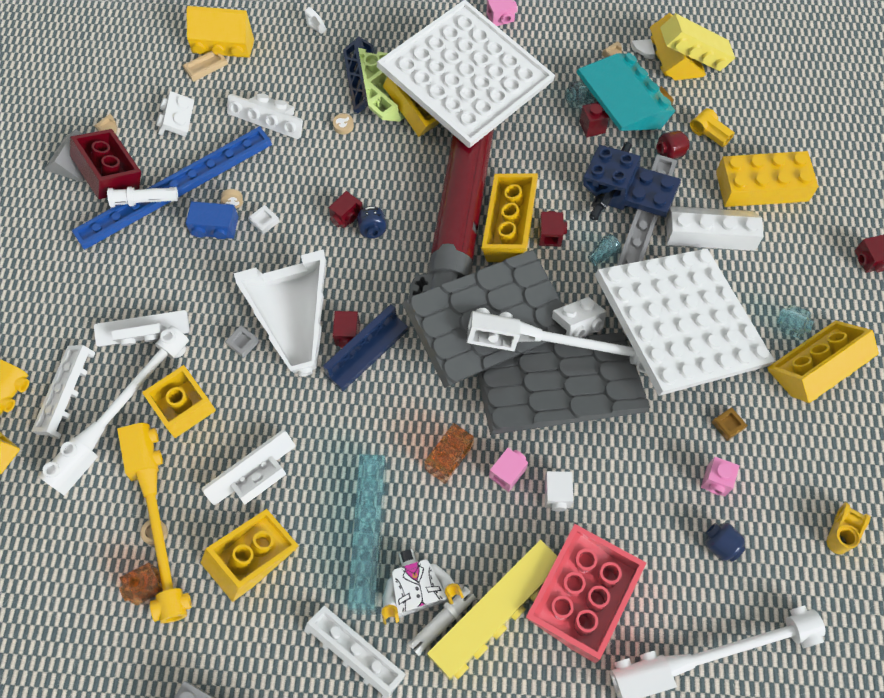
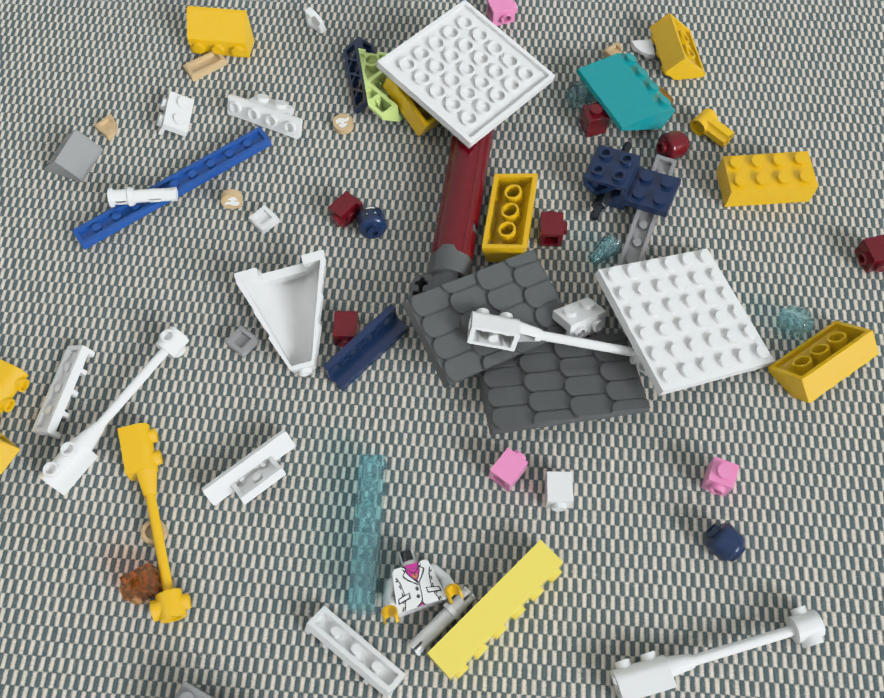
dark red brick [70,129,141,200] -> none
white bracket [94,310,190,347] -> none
yellow brick [142,365,216,438] -> none
blue brick [186,201,239,239] -> none
yellow slope [200,509,299,602] -> none
clear orange brick [424,423,474,484] -> none
coral slope [526,524,646,664] -> none
light yellow brick [660,13,735,71] -> none
white slope [666,206,764,251] -> none
pearl gold tile [711,407,748,441] -> none
yellow piece [826,502,871,554] -> none

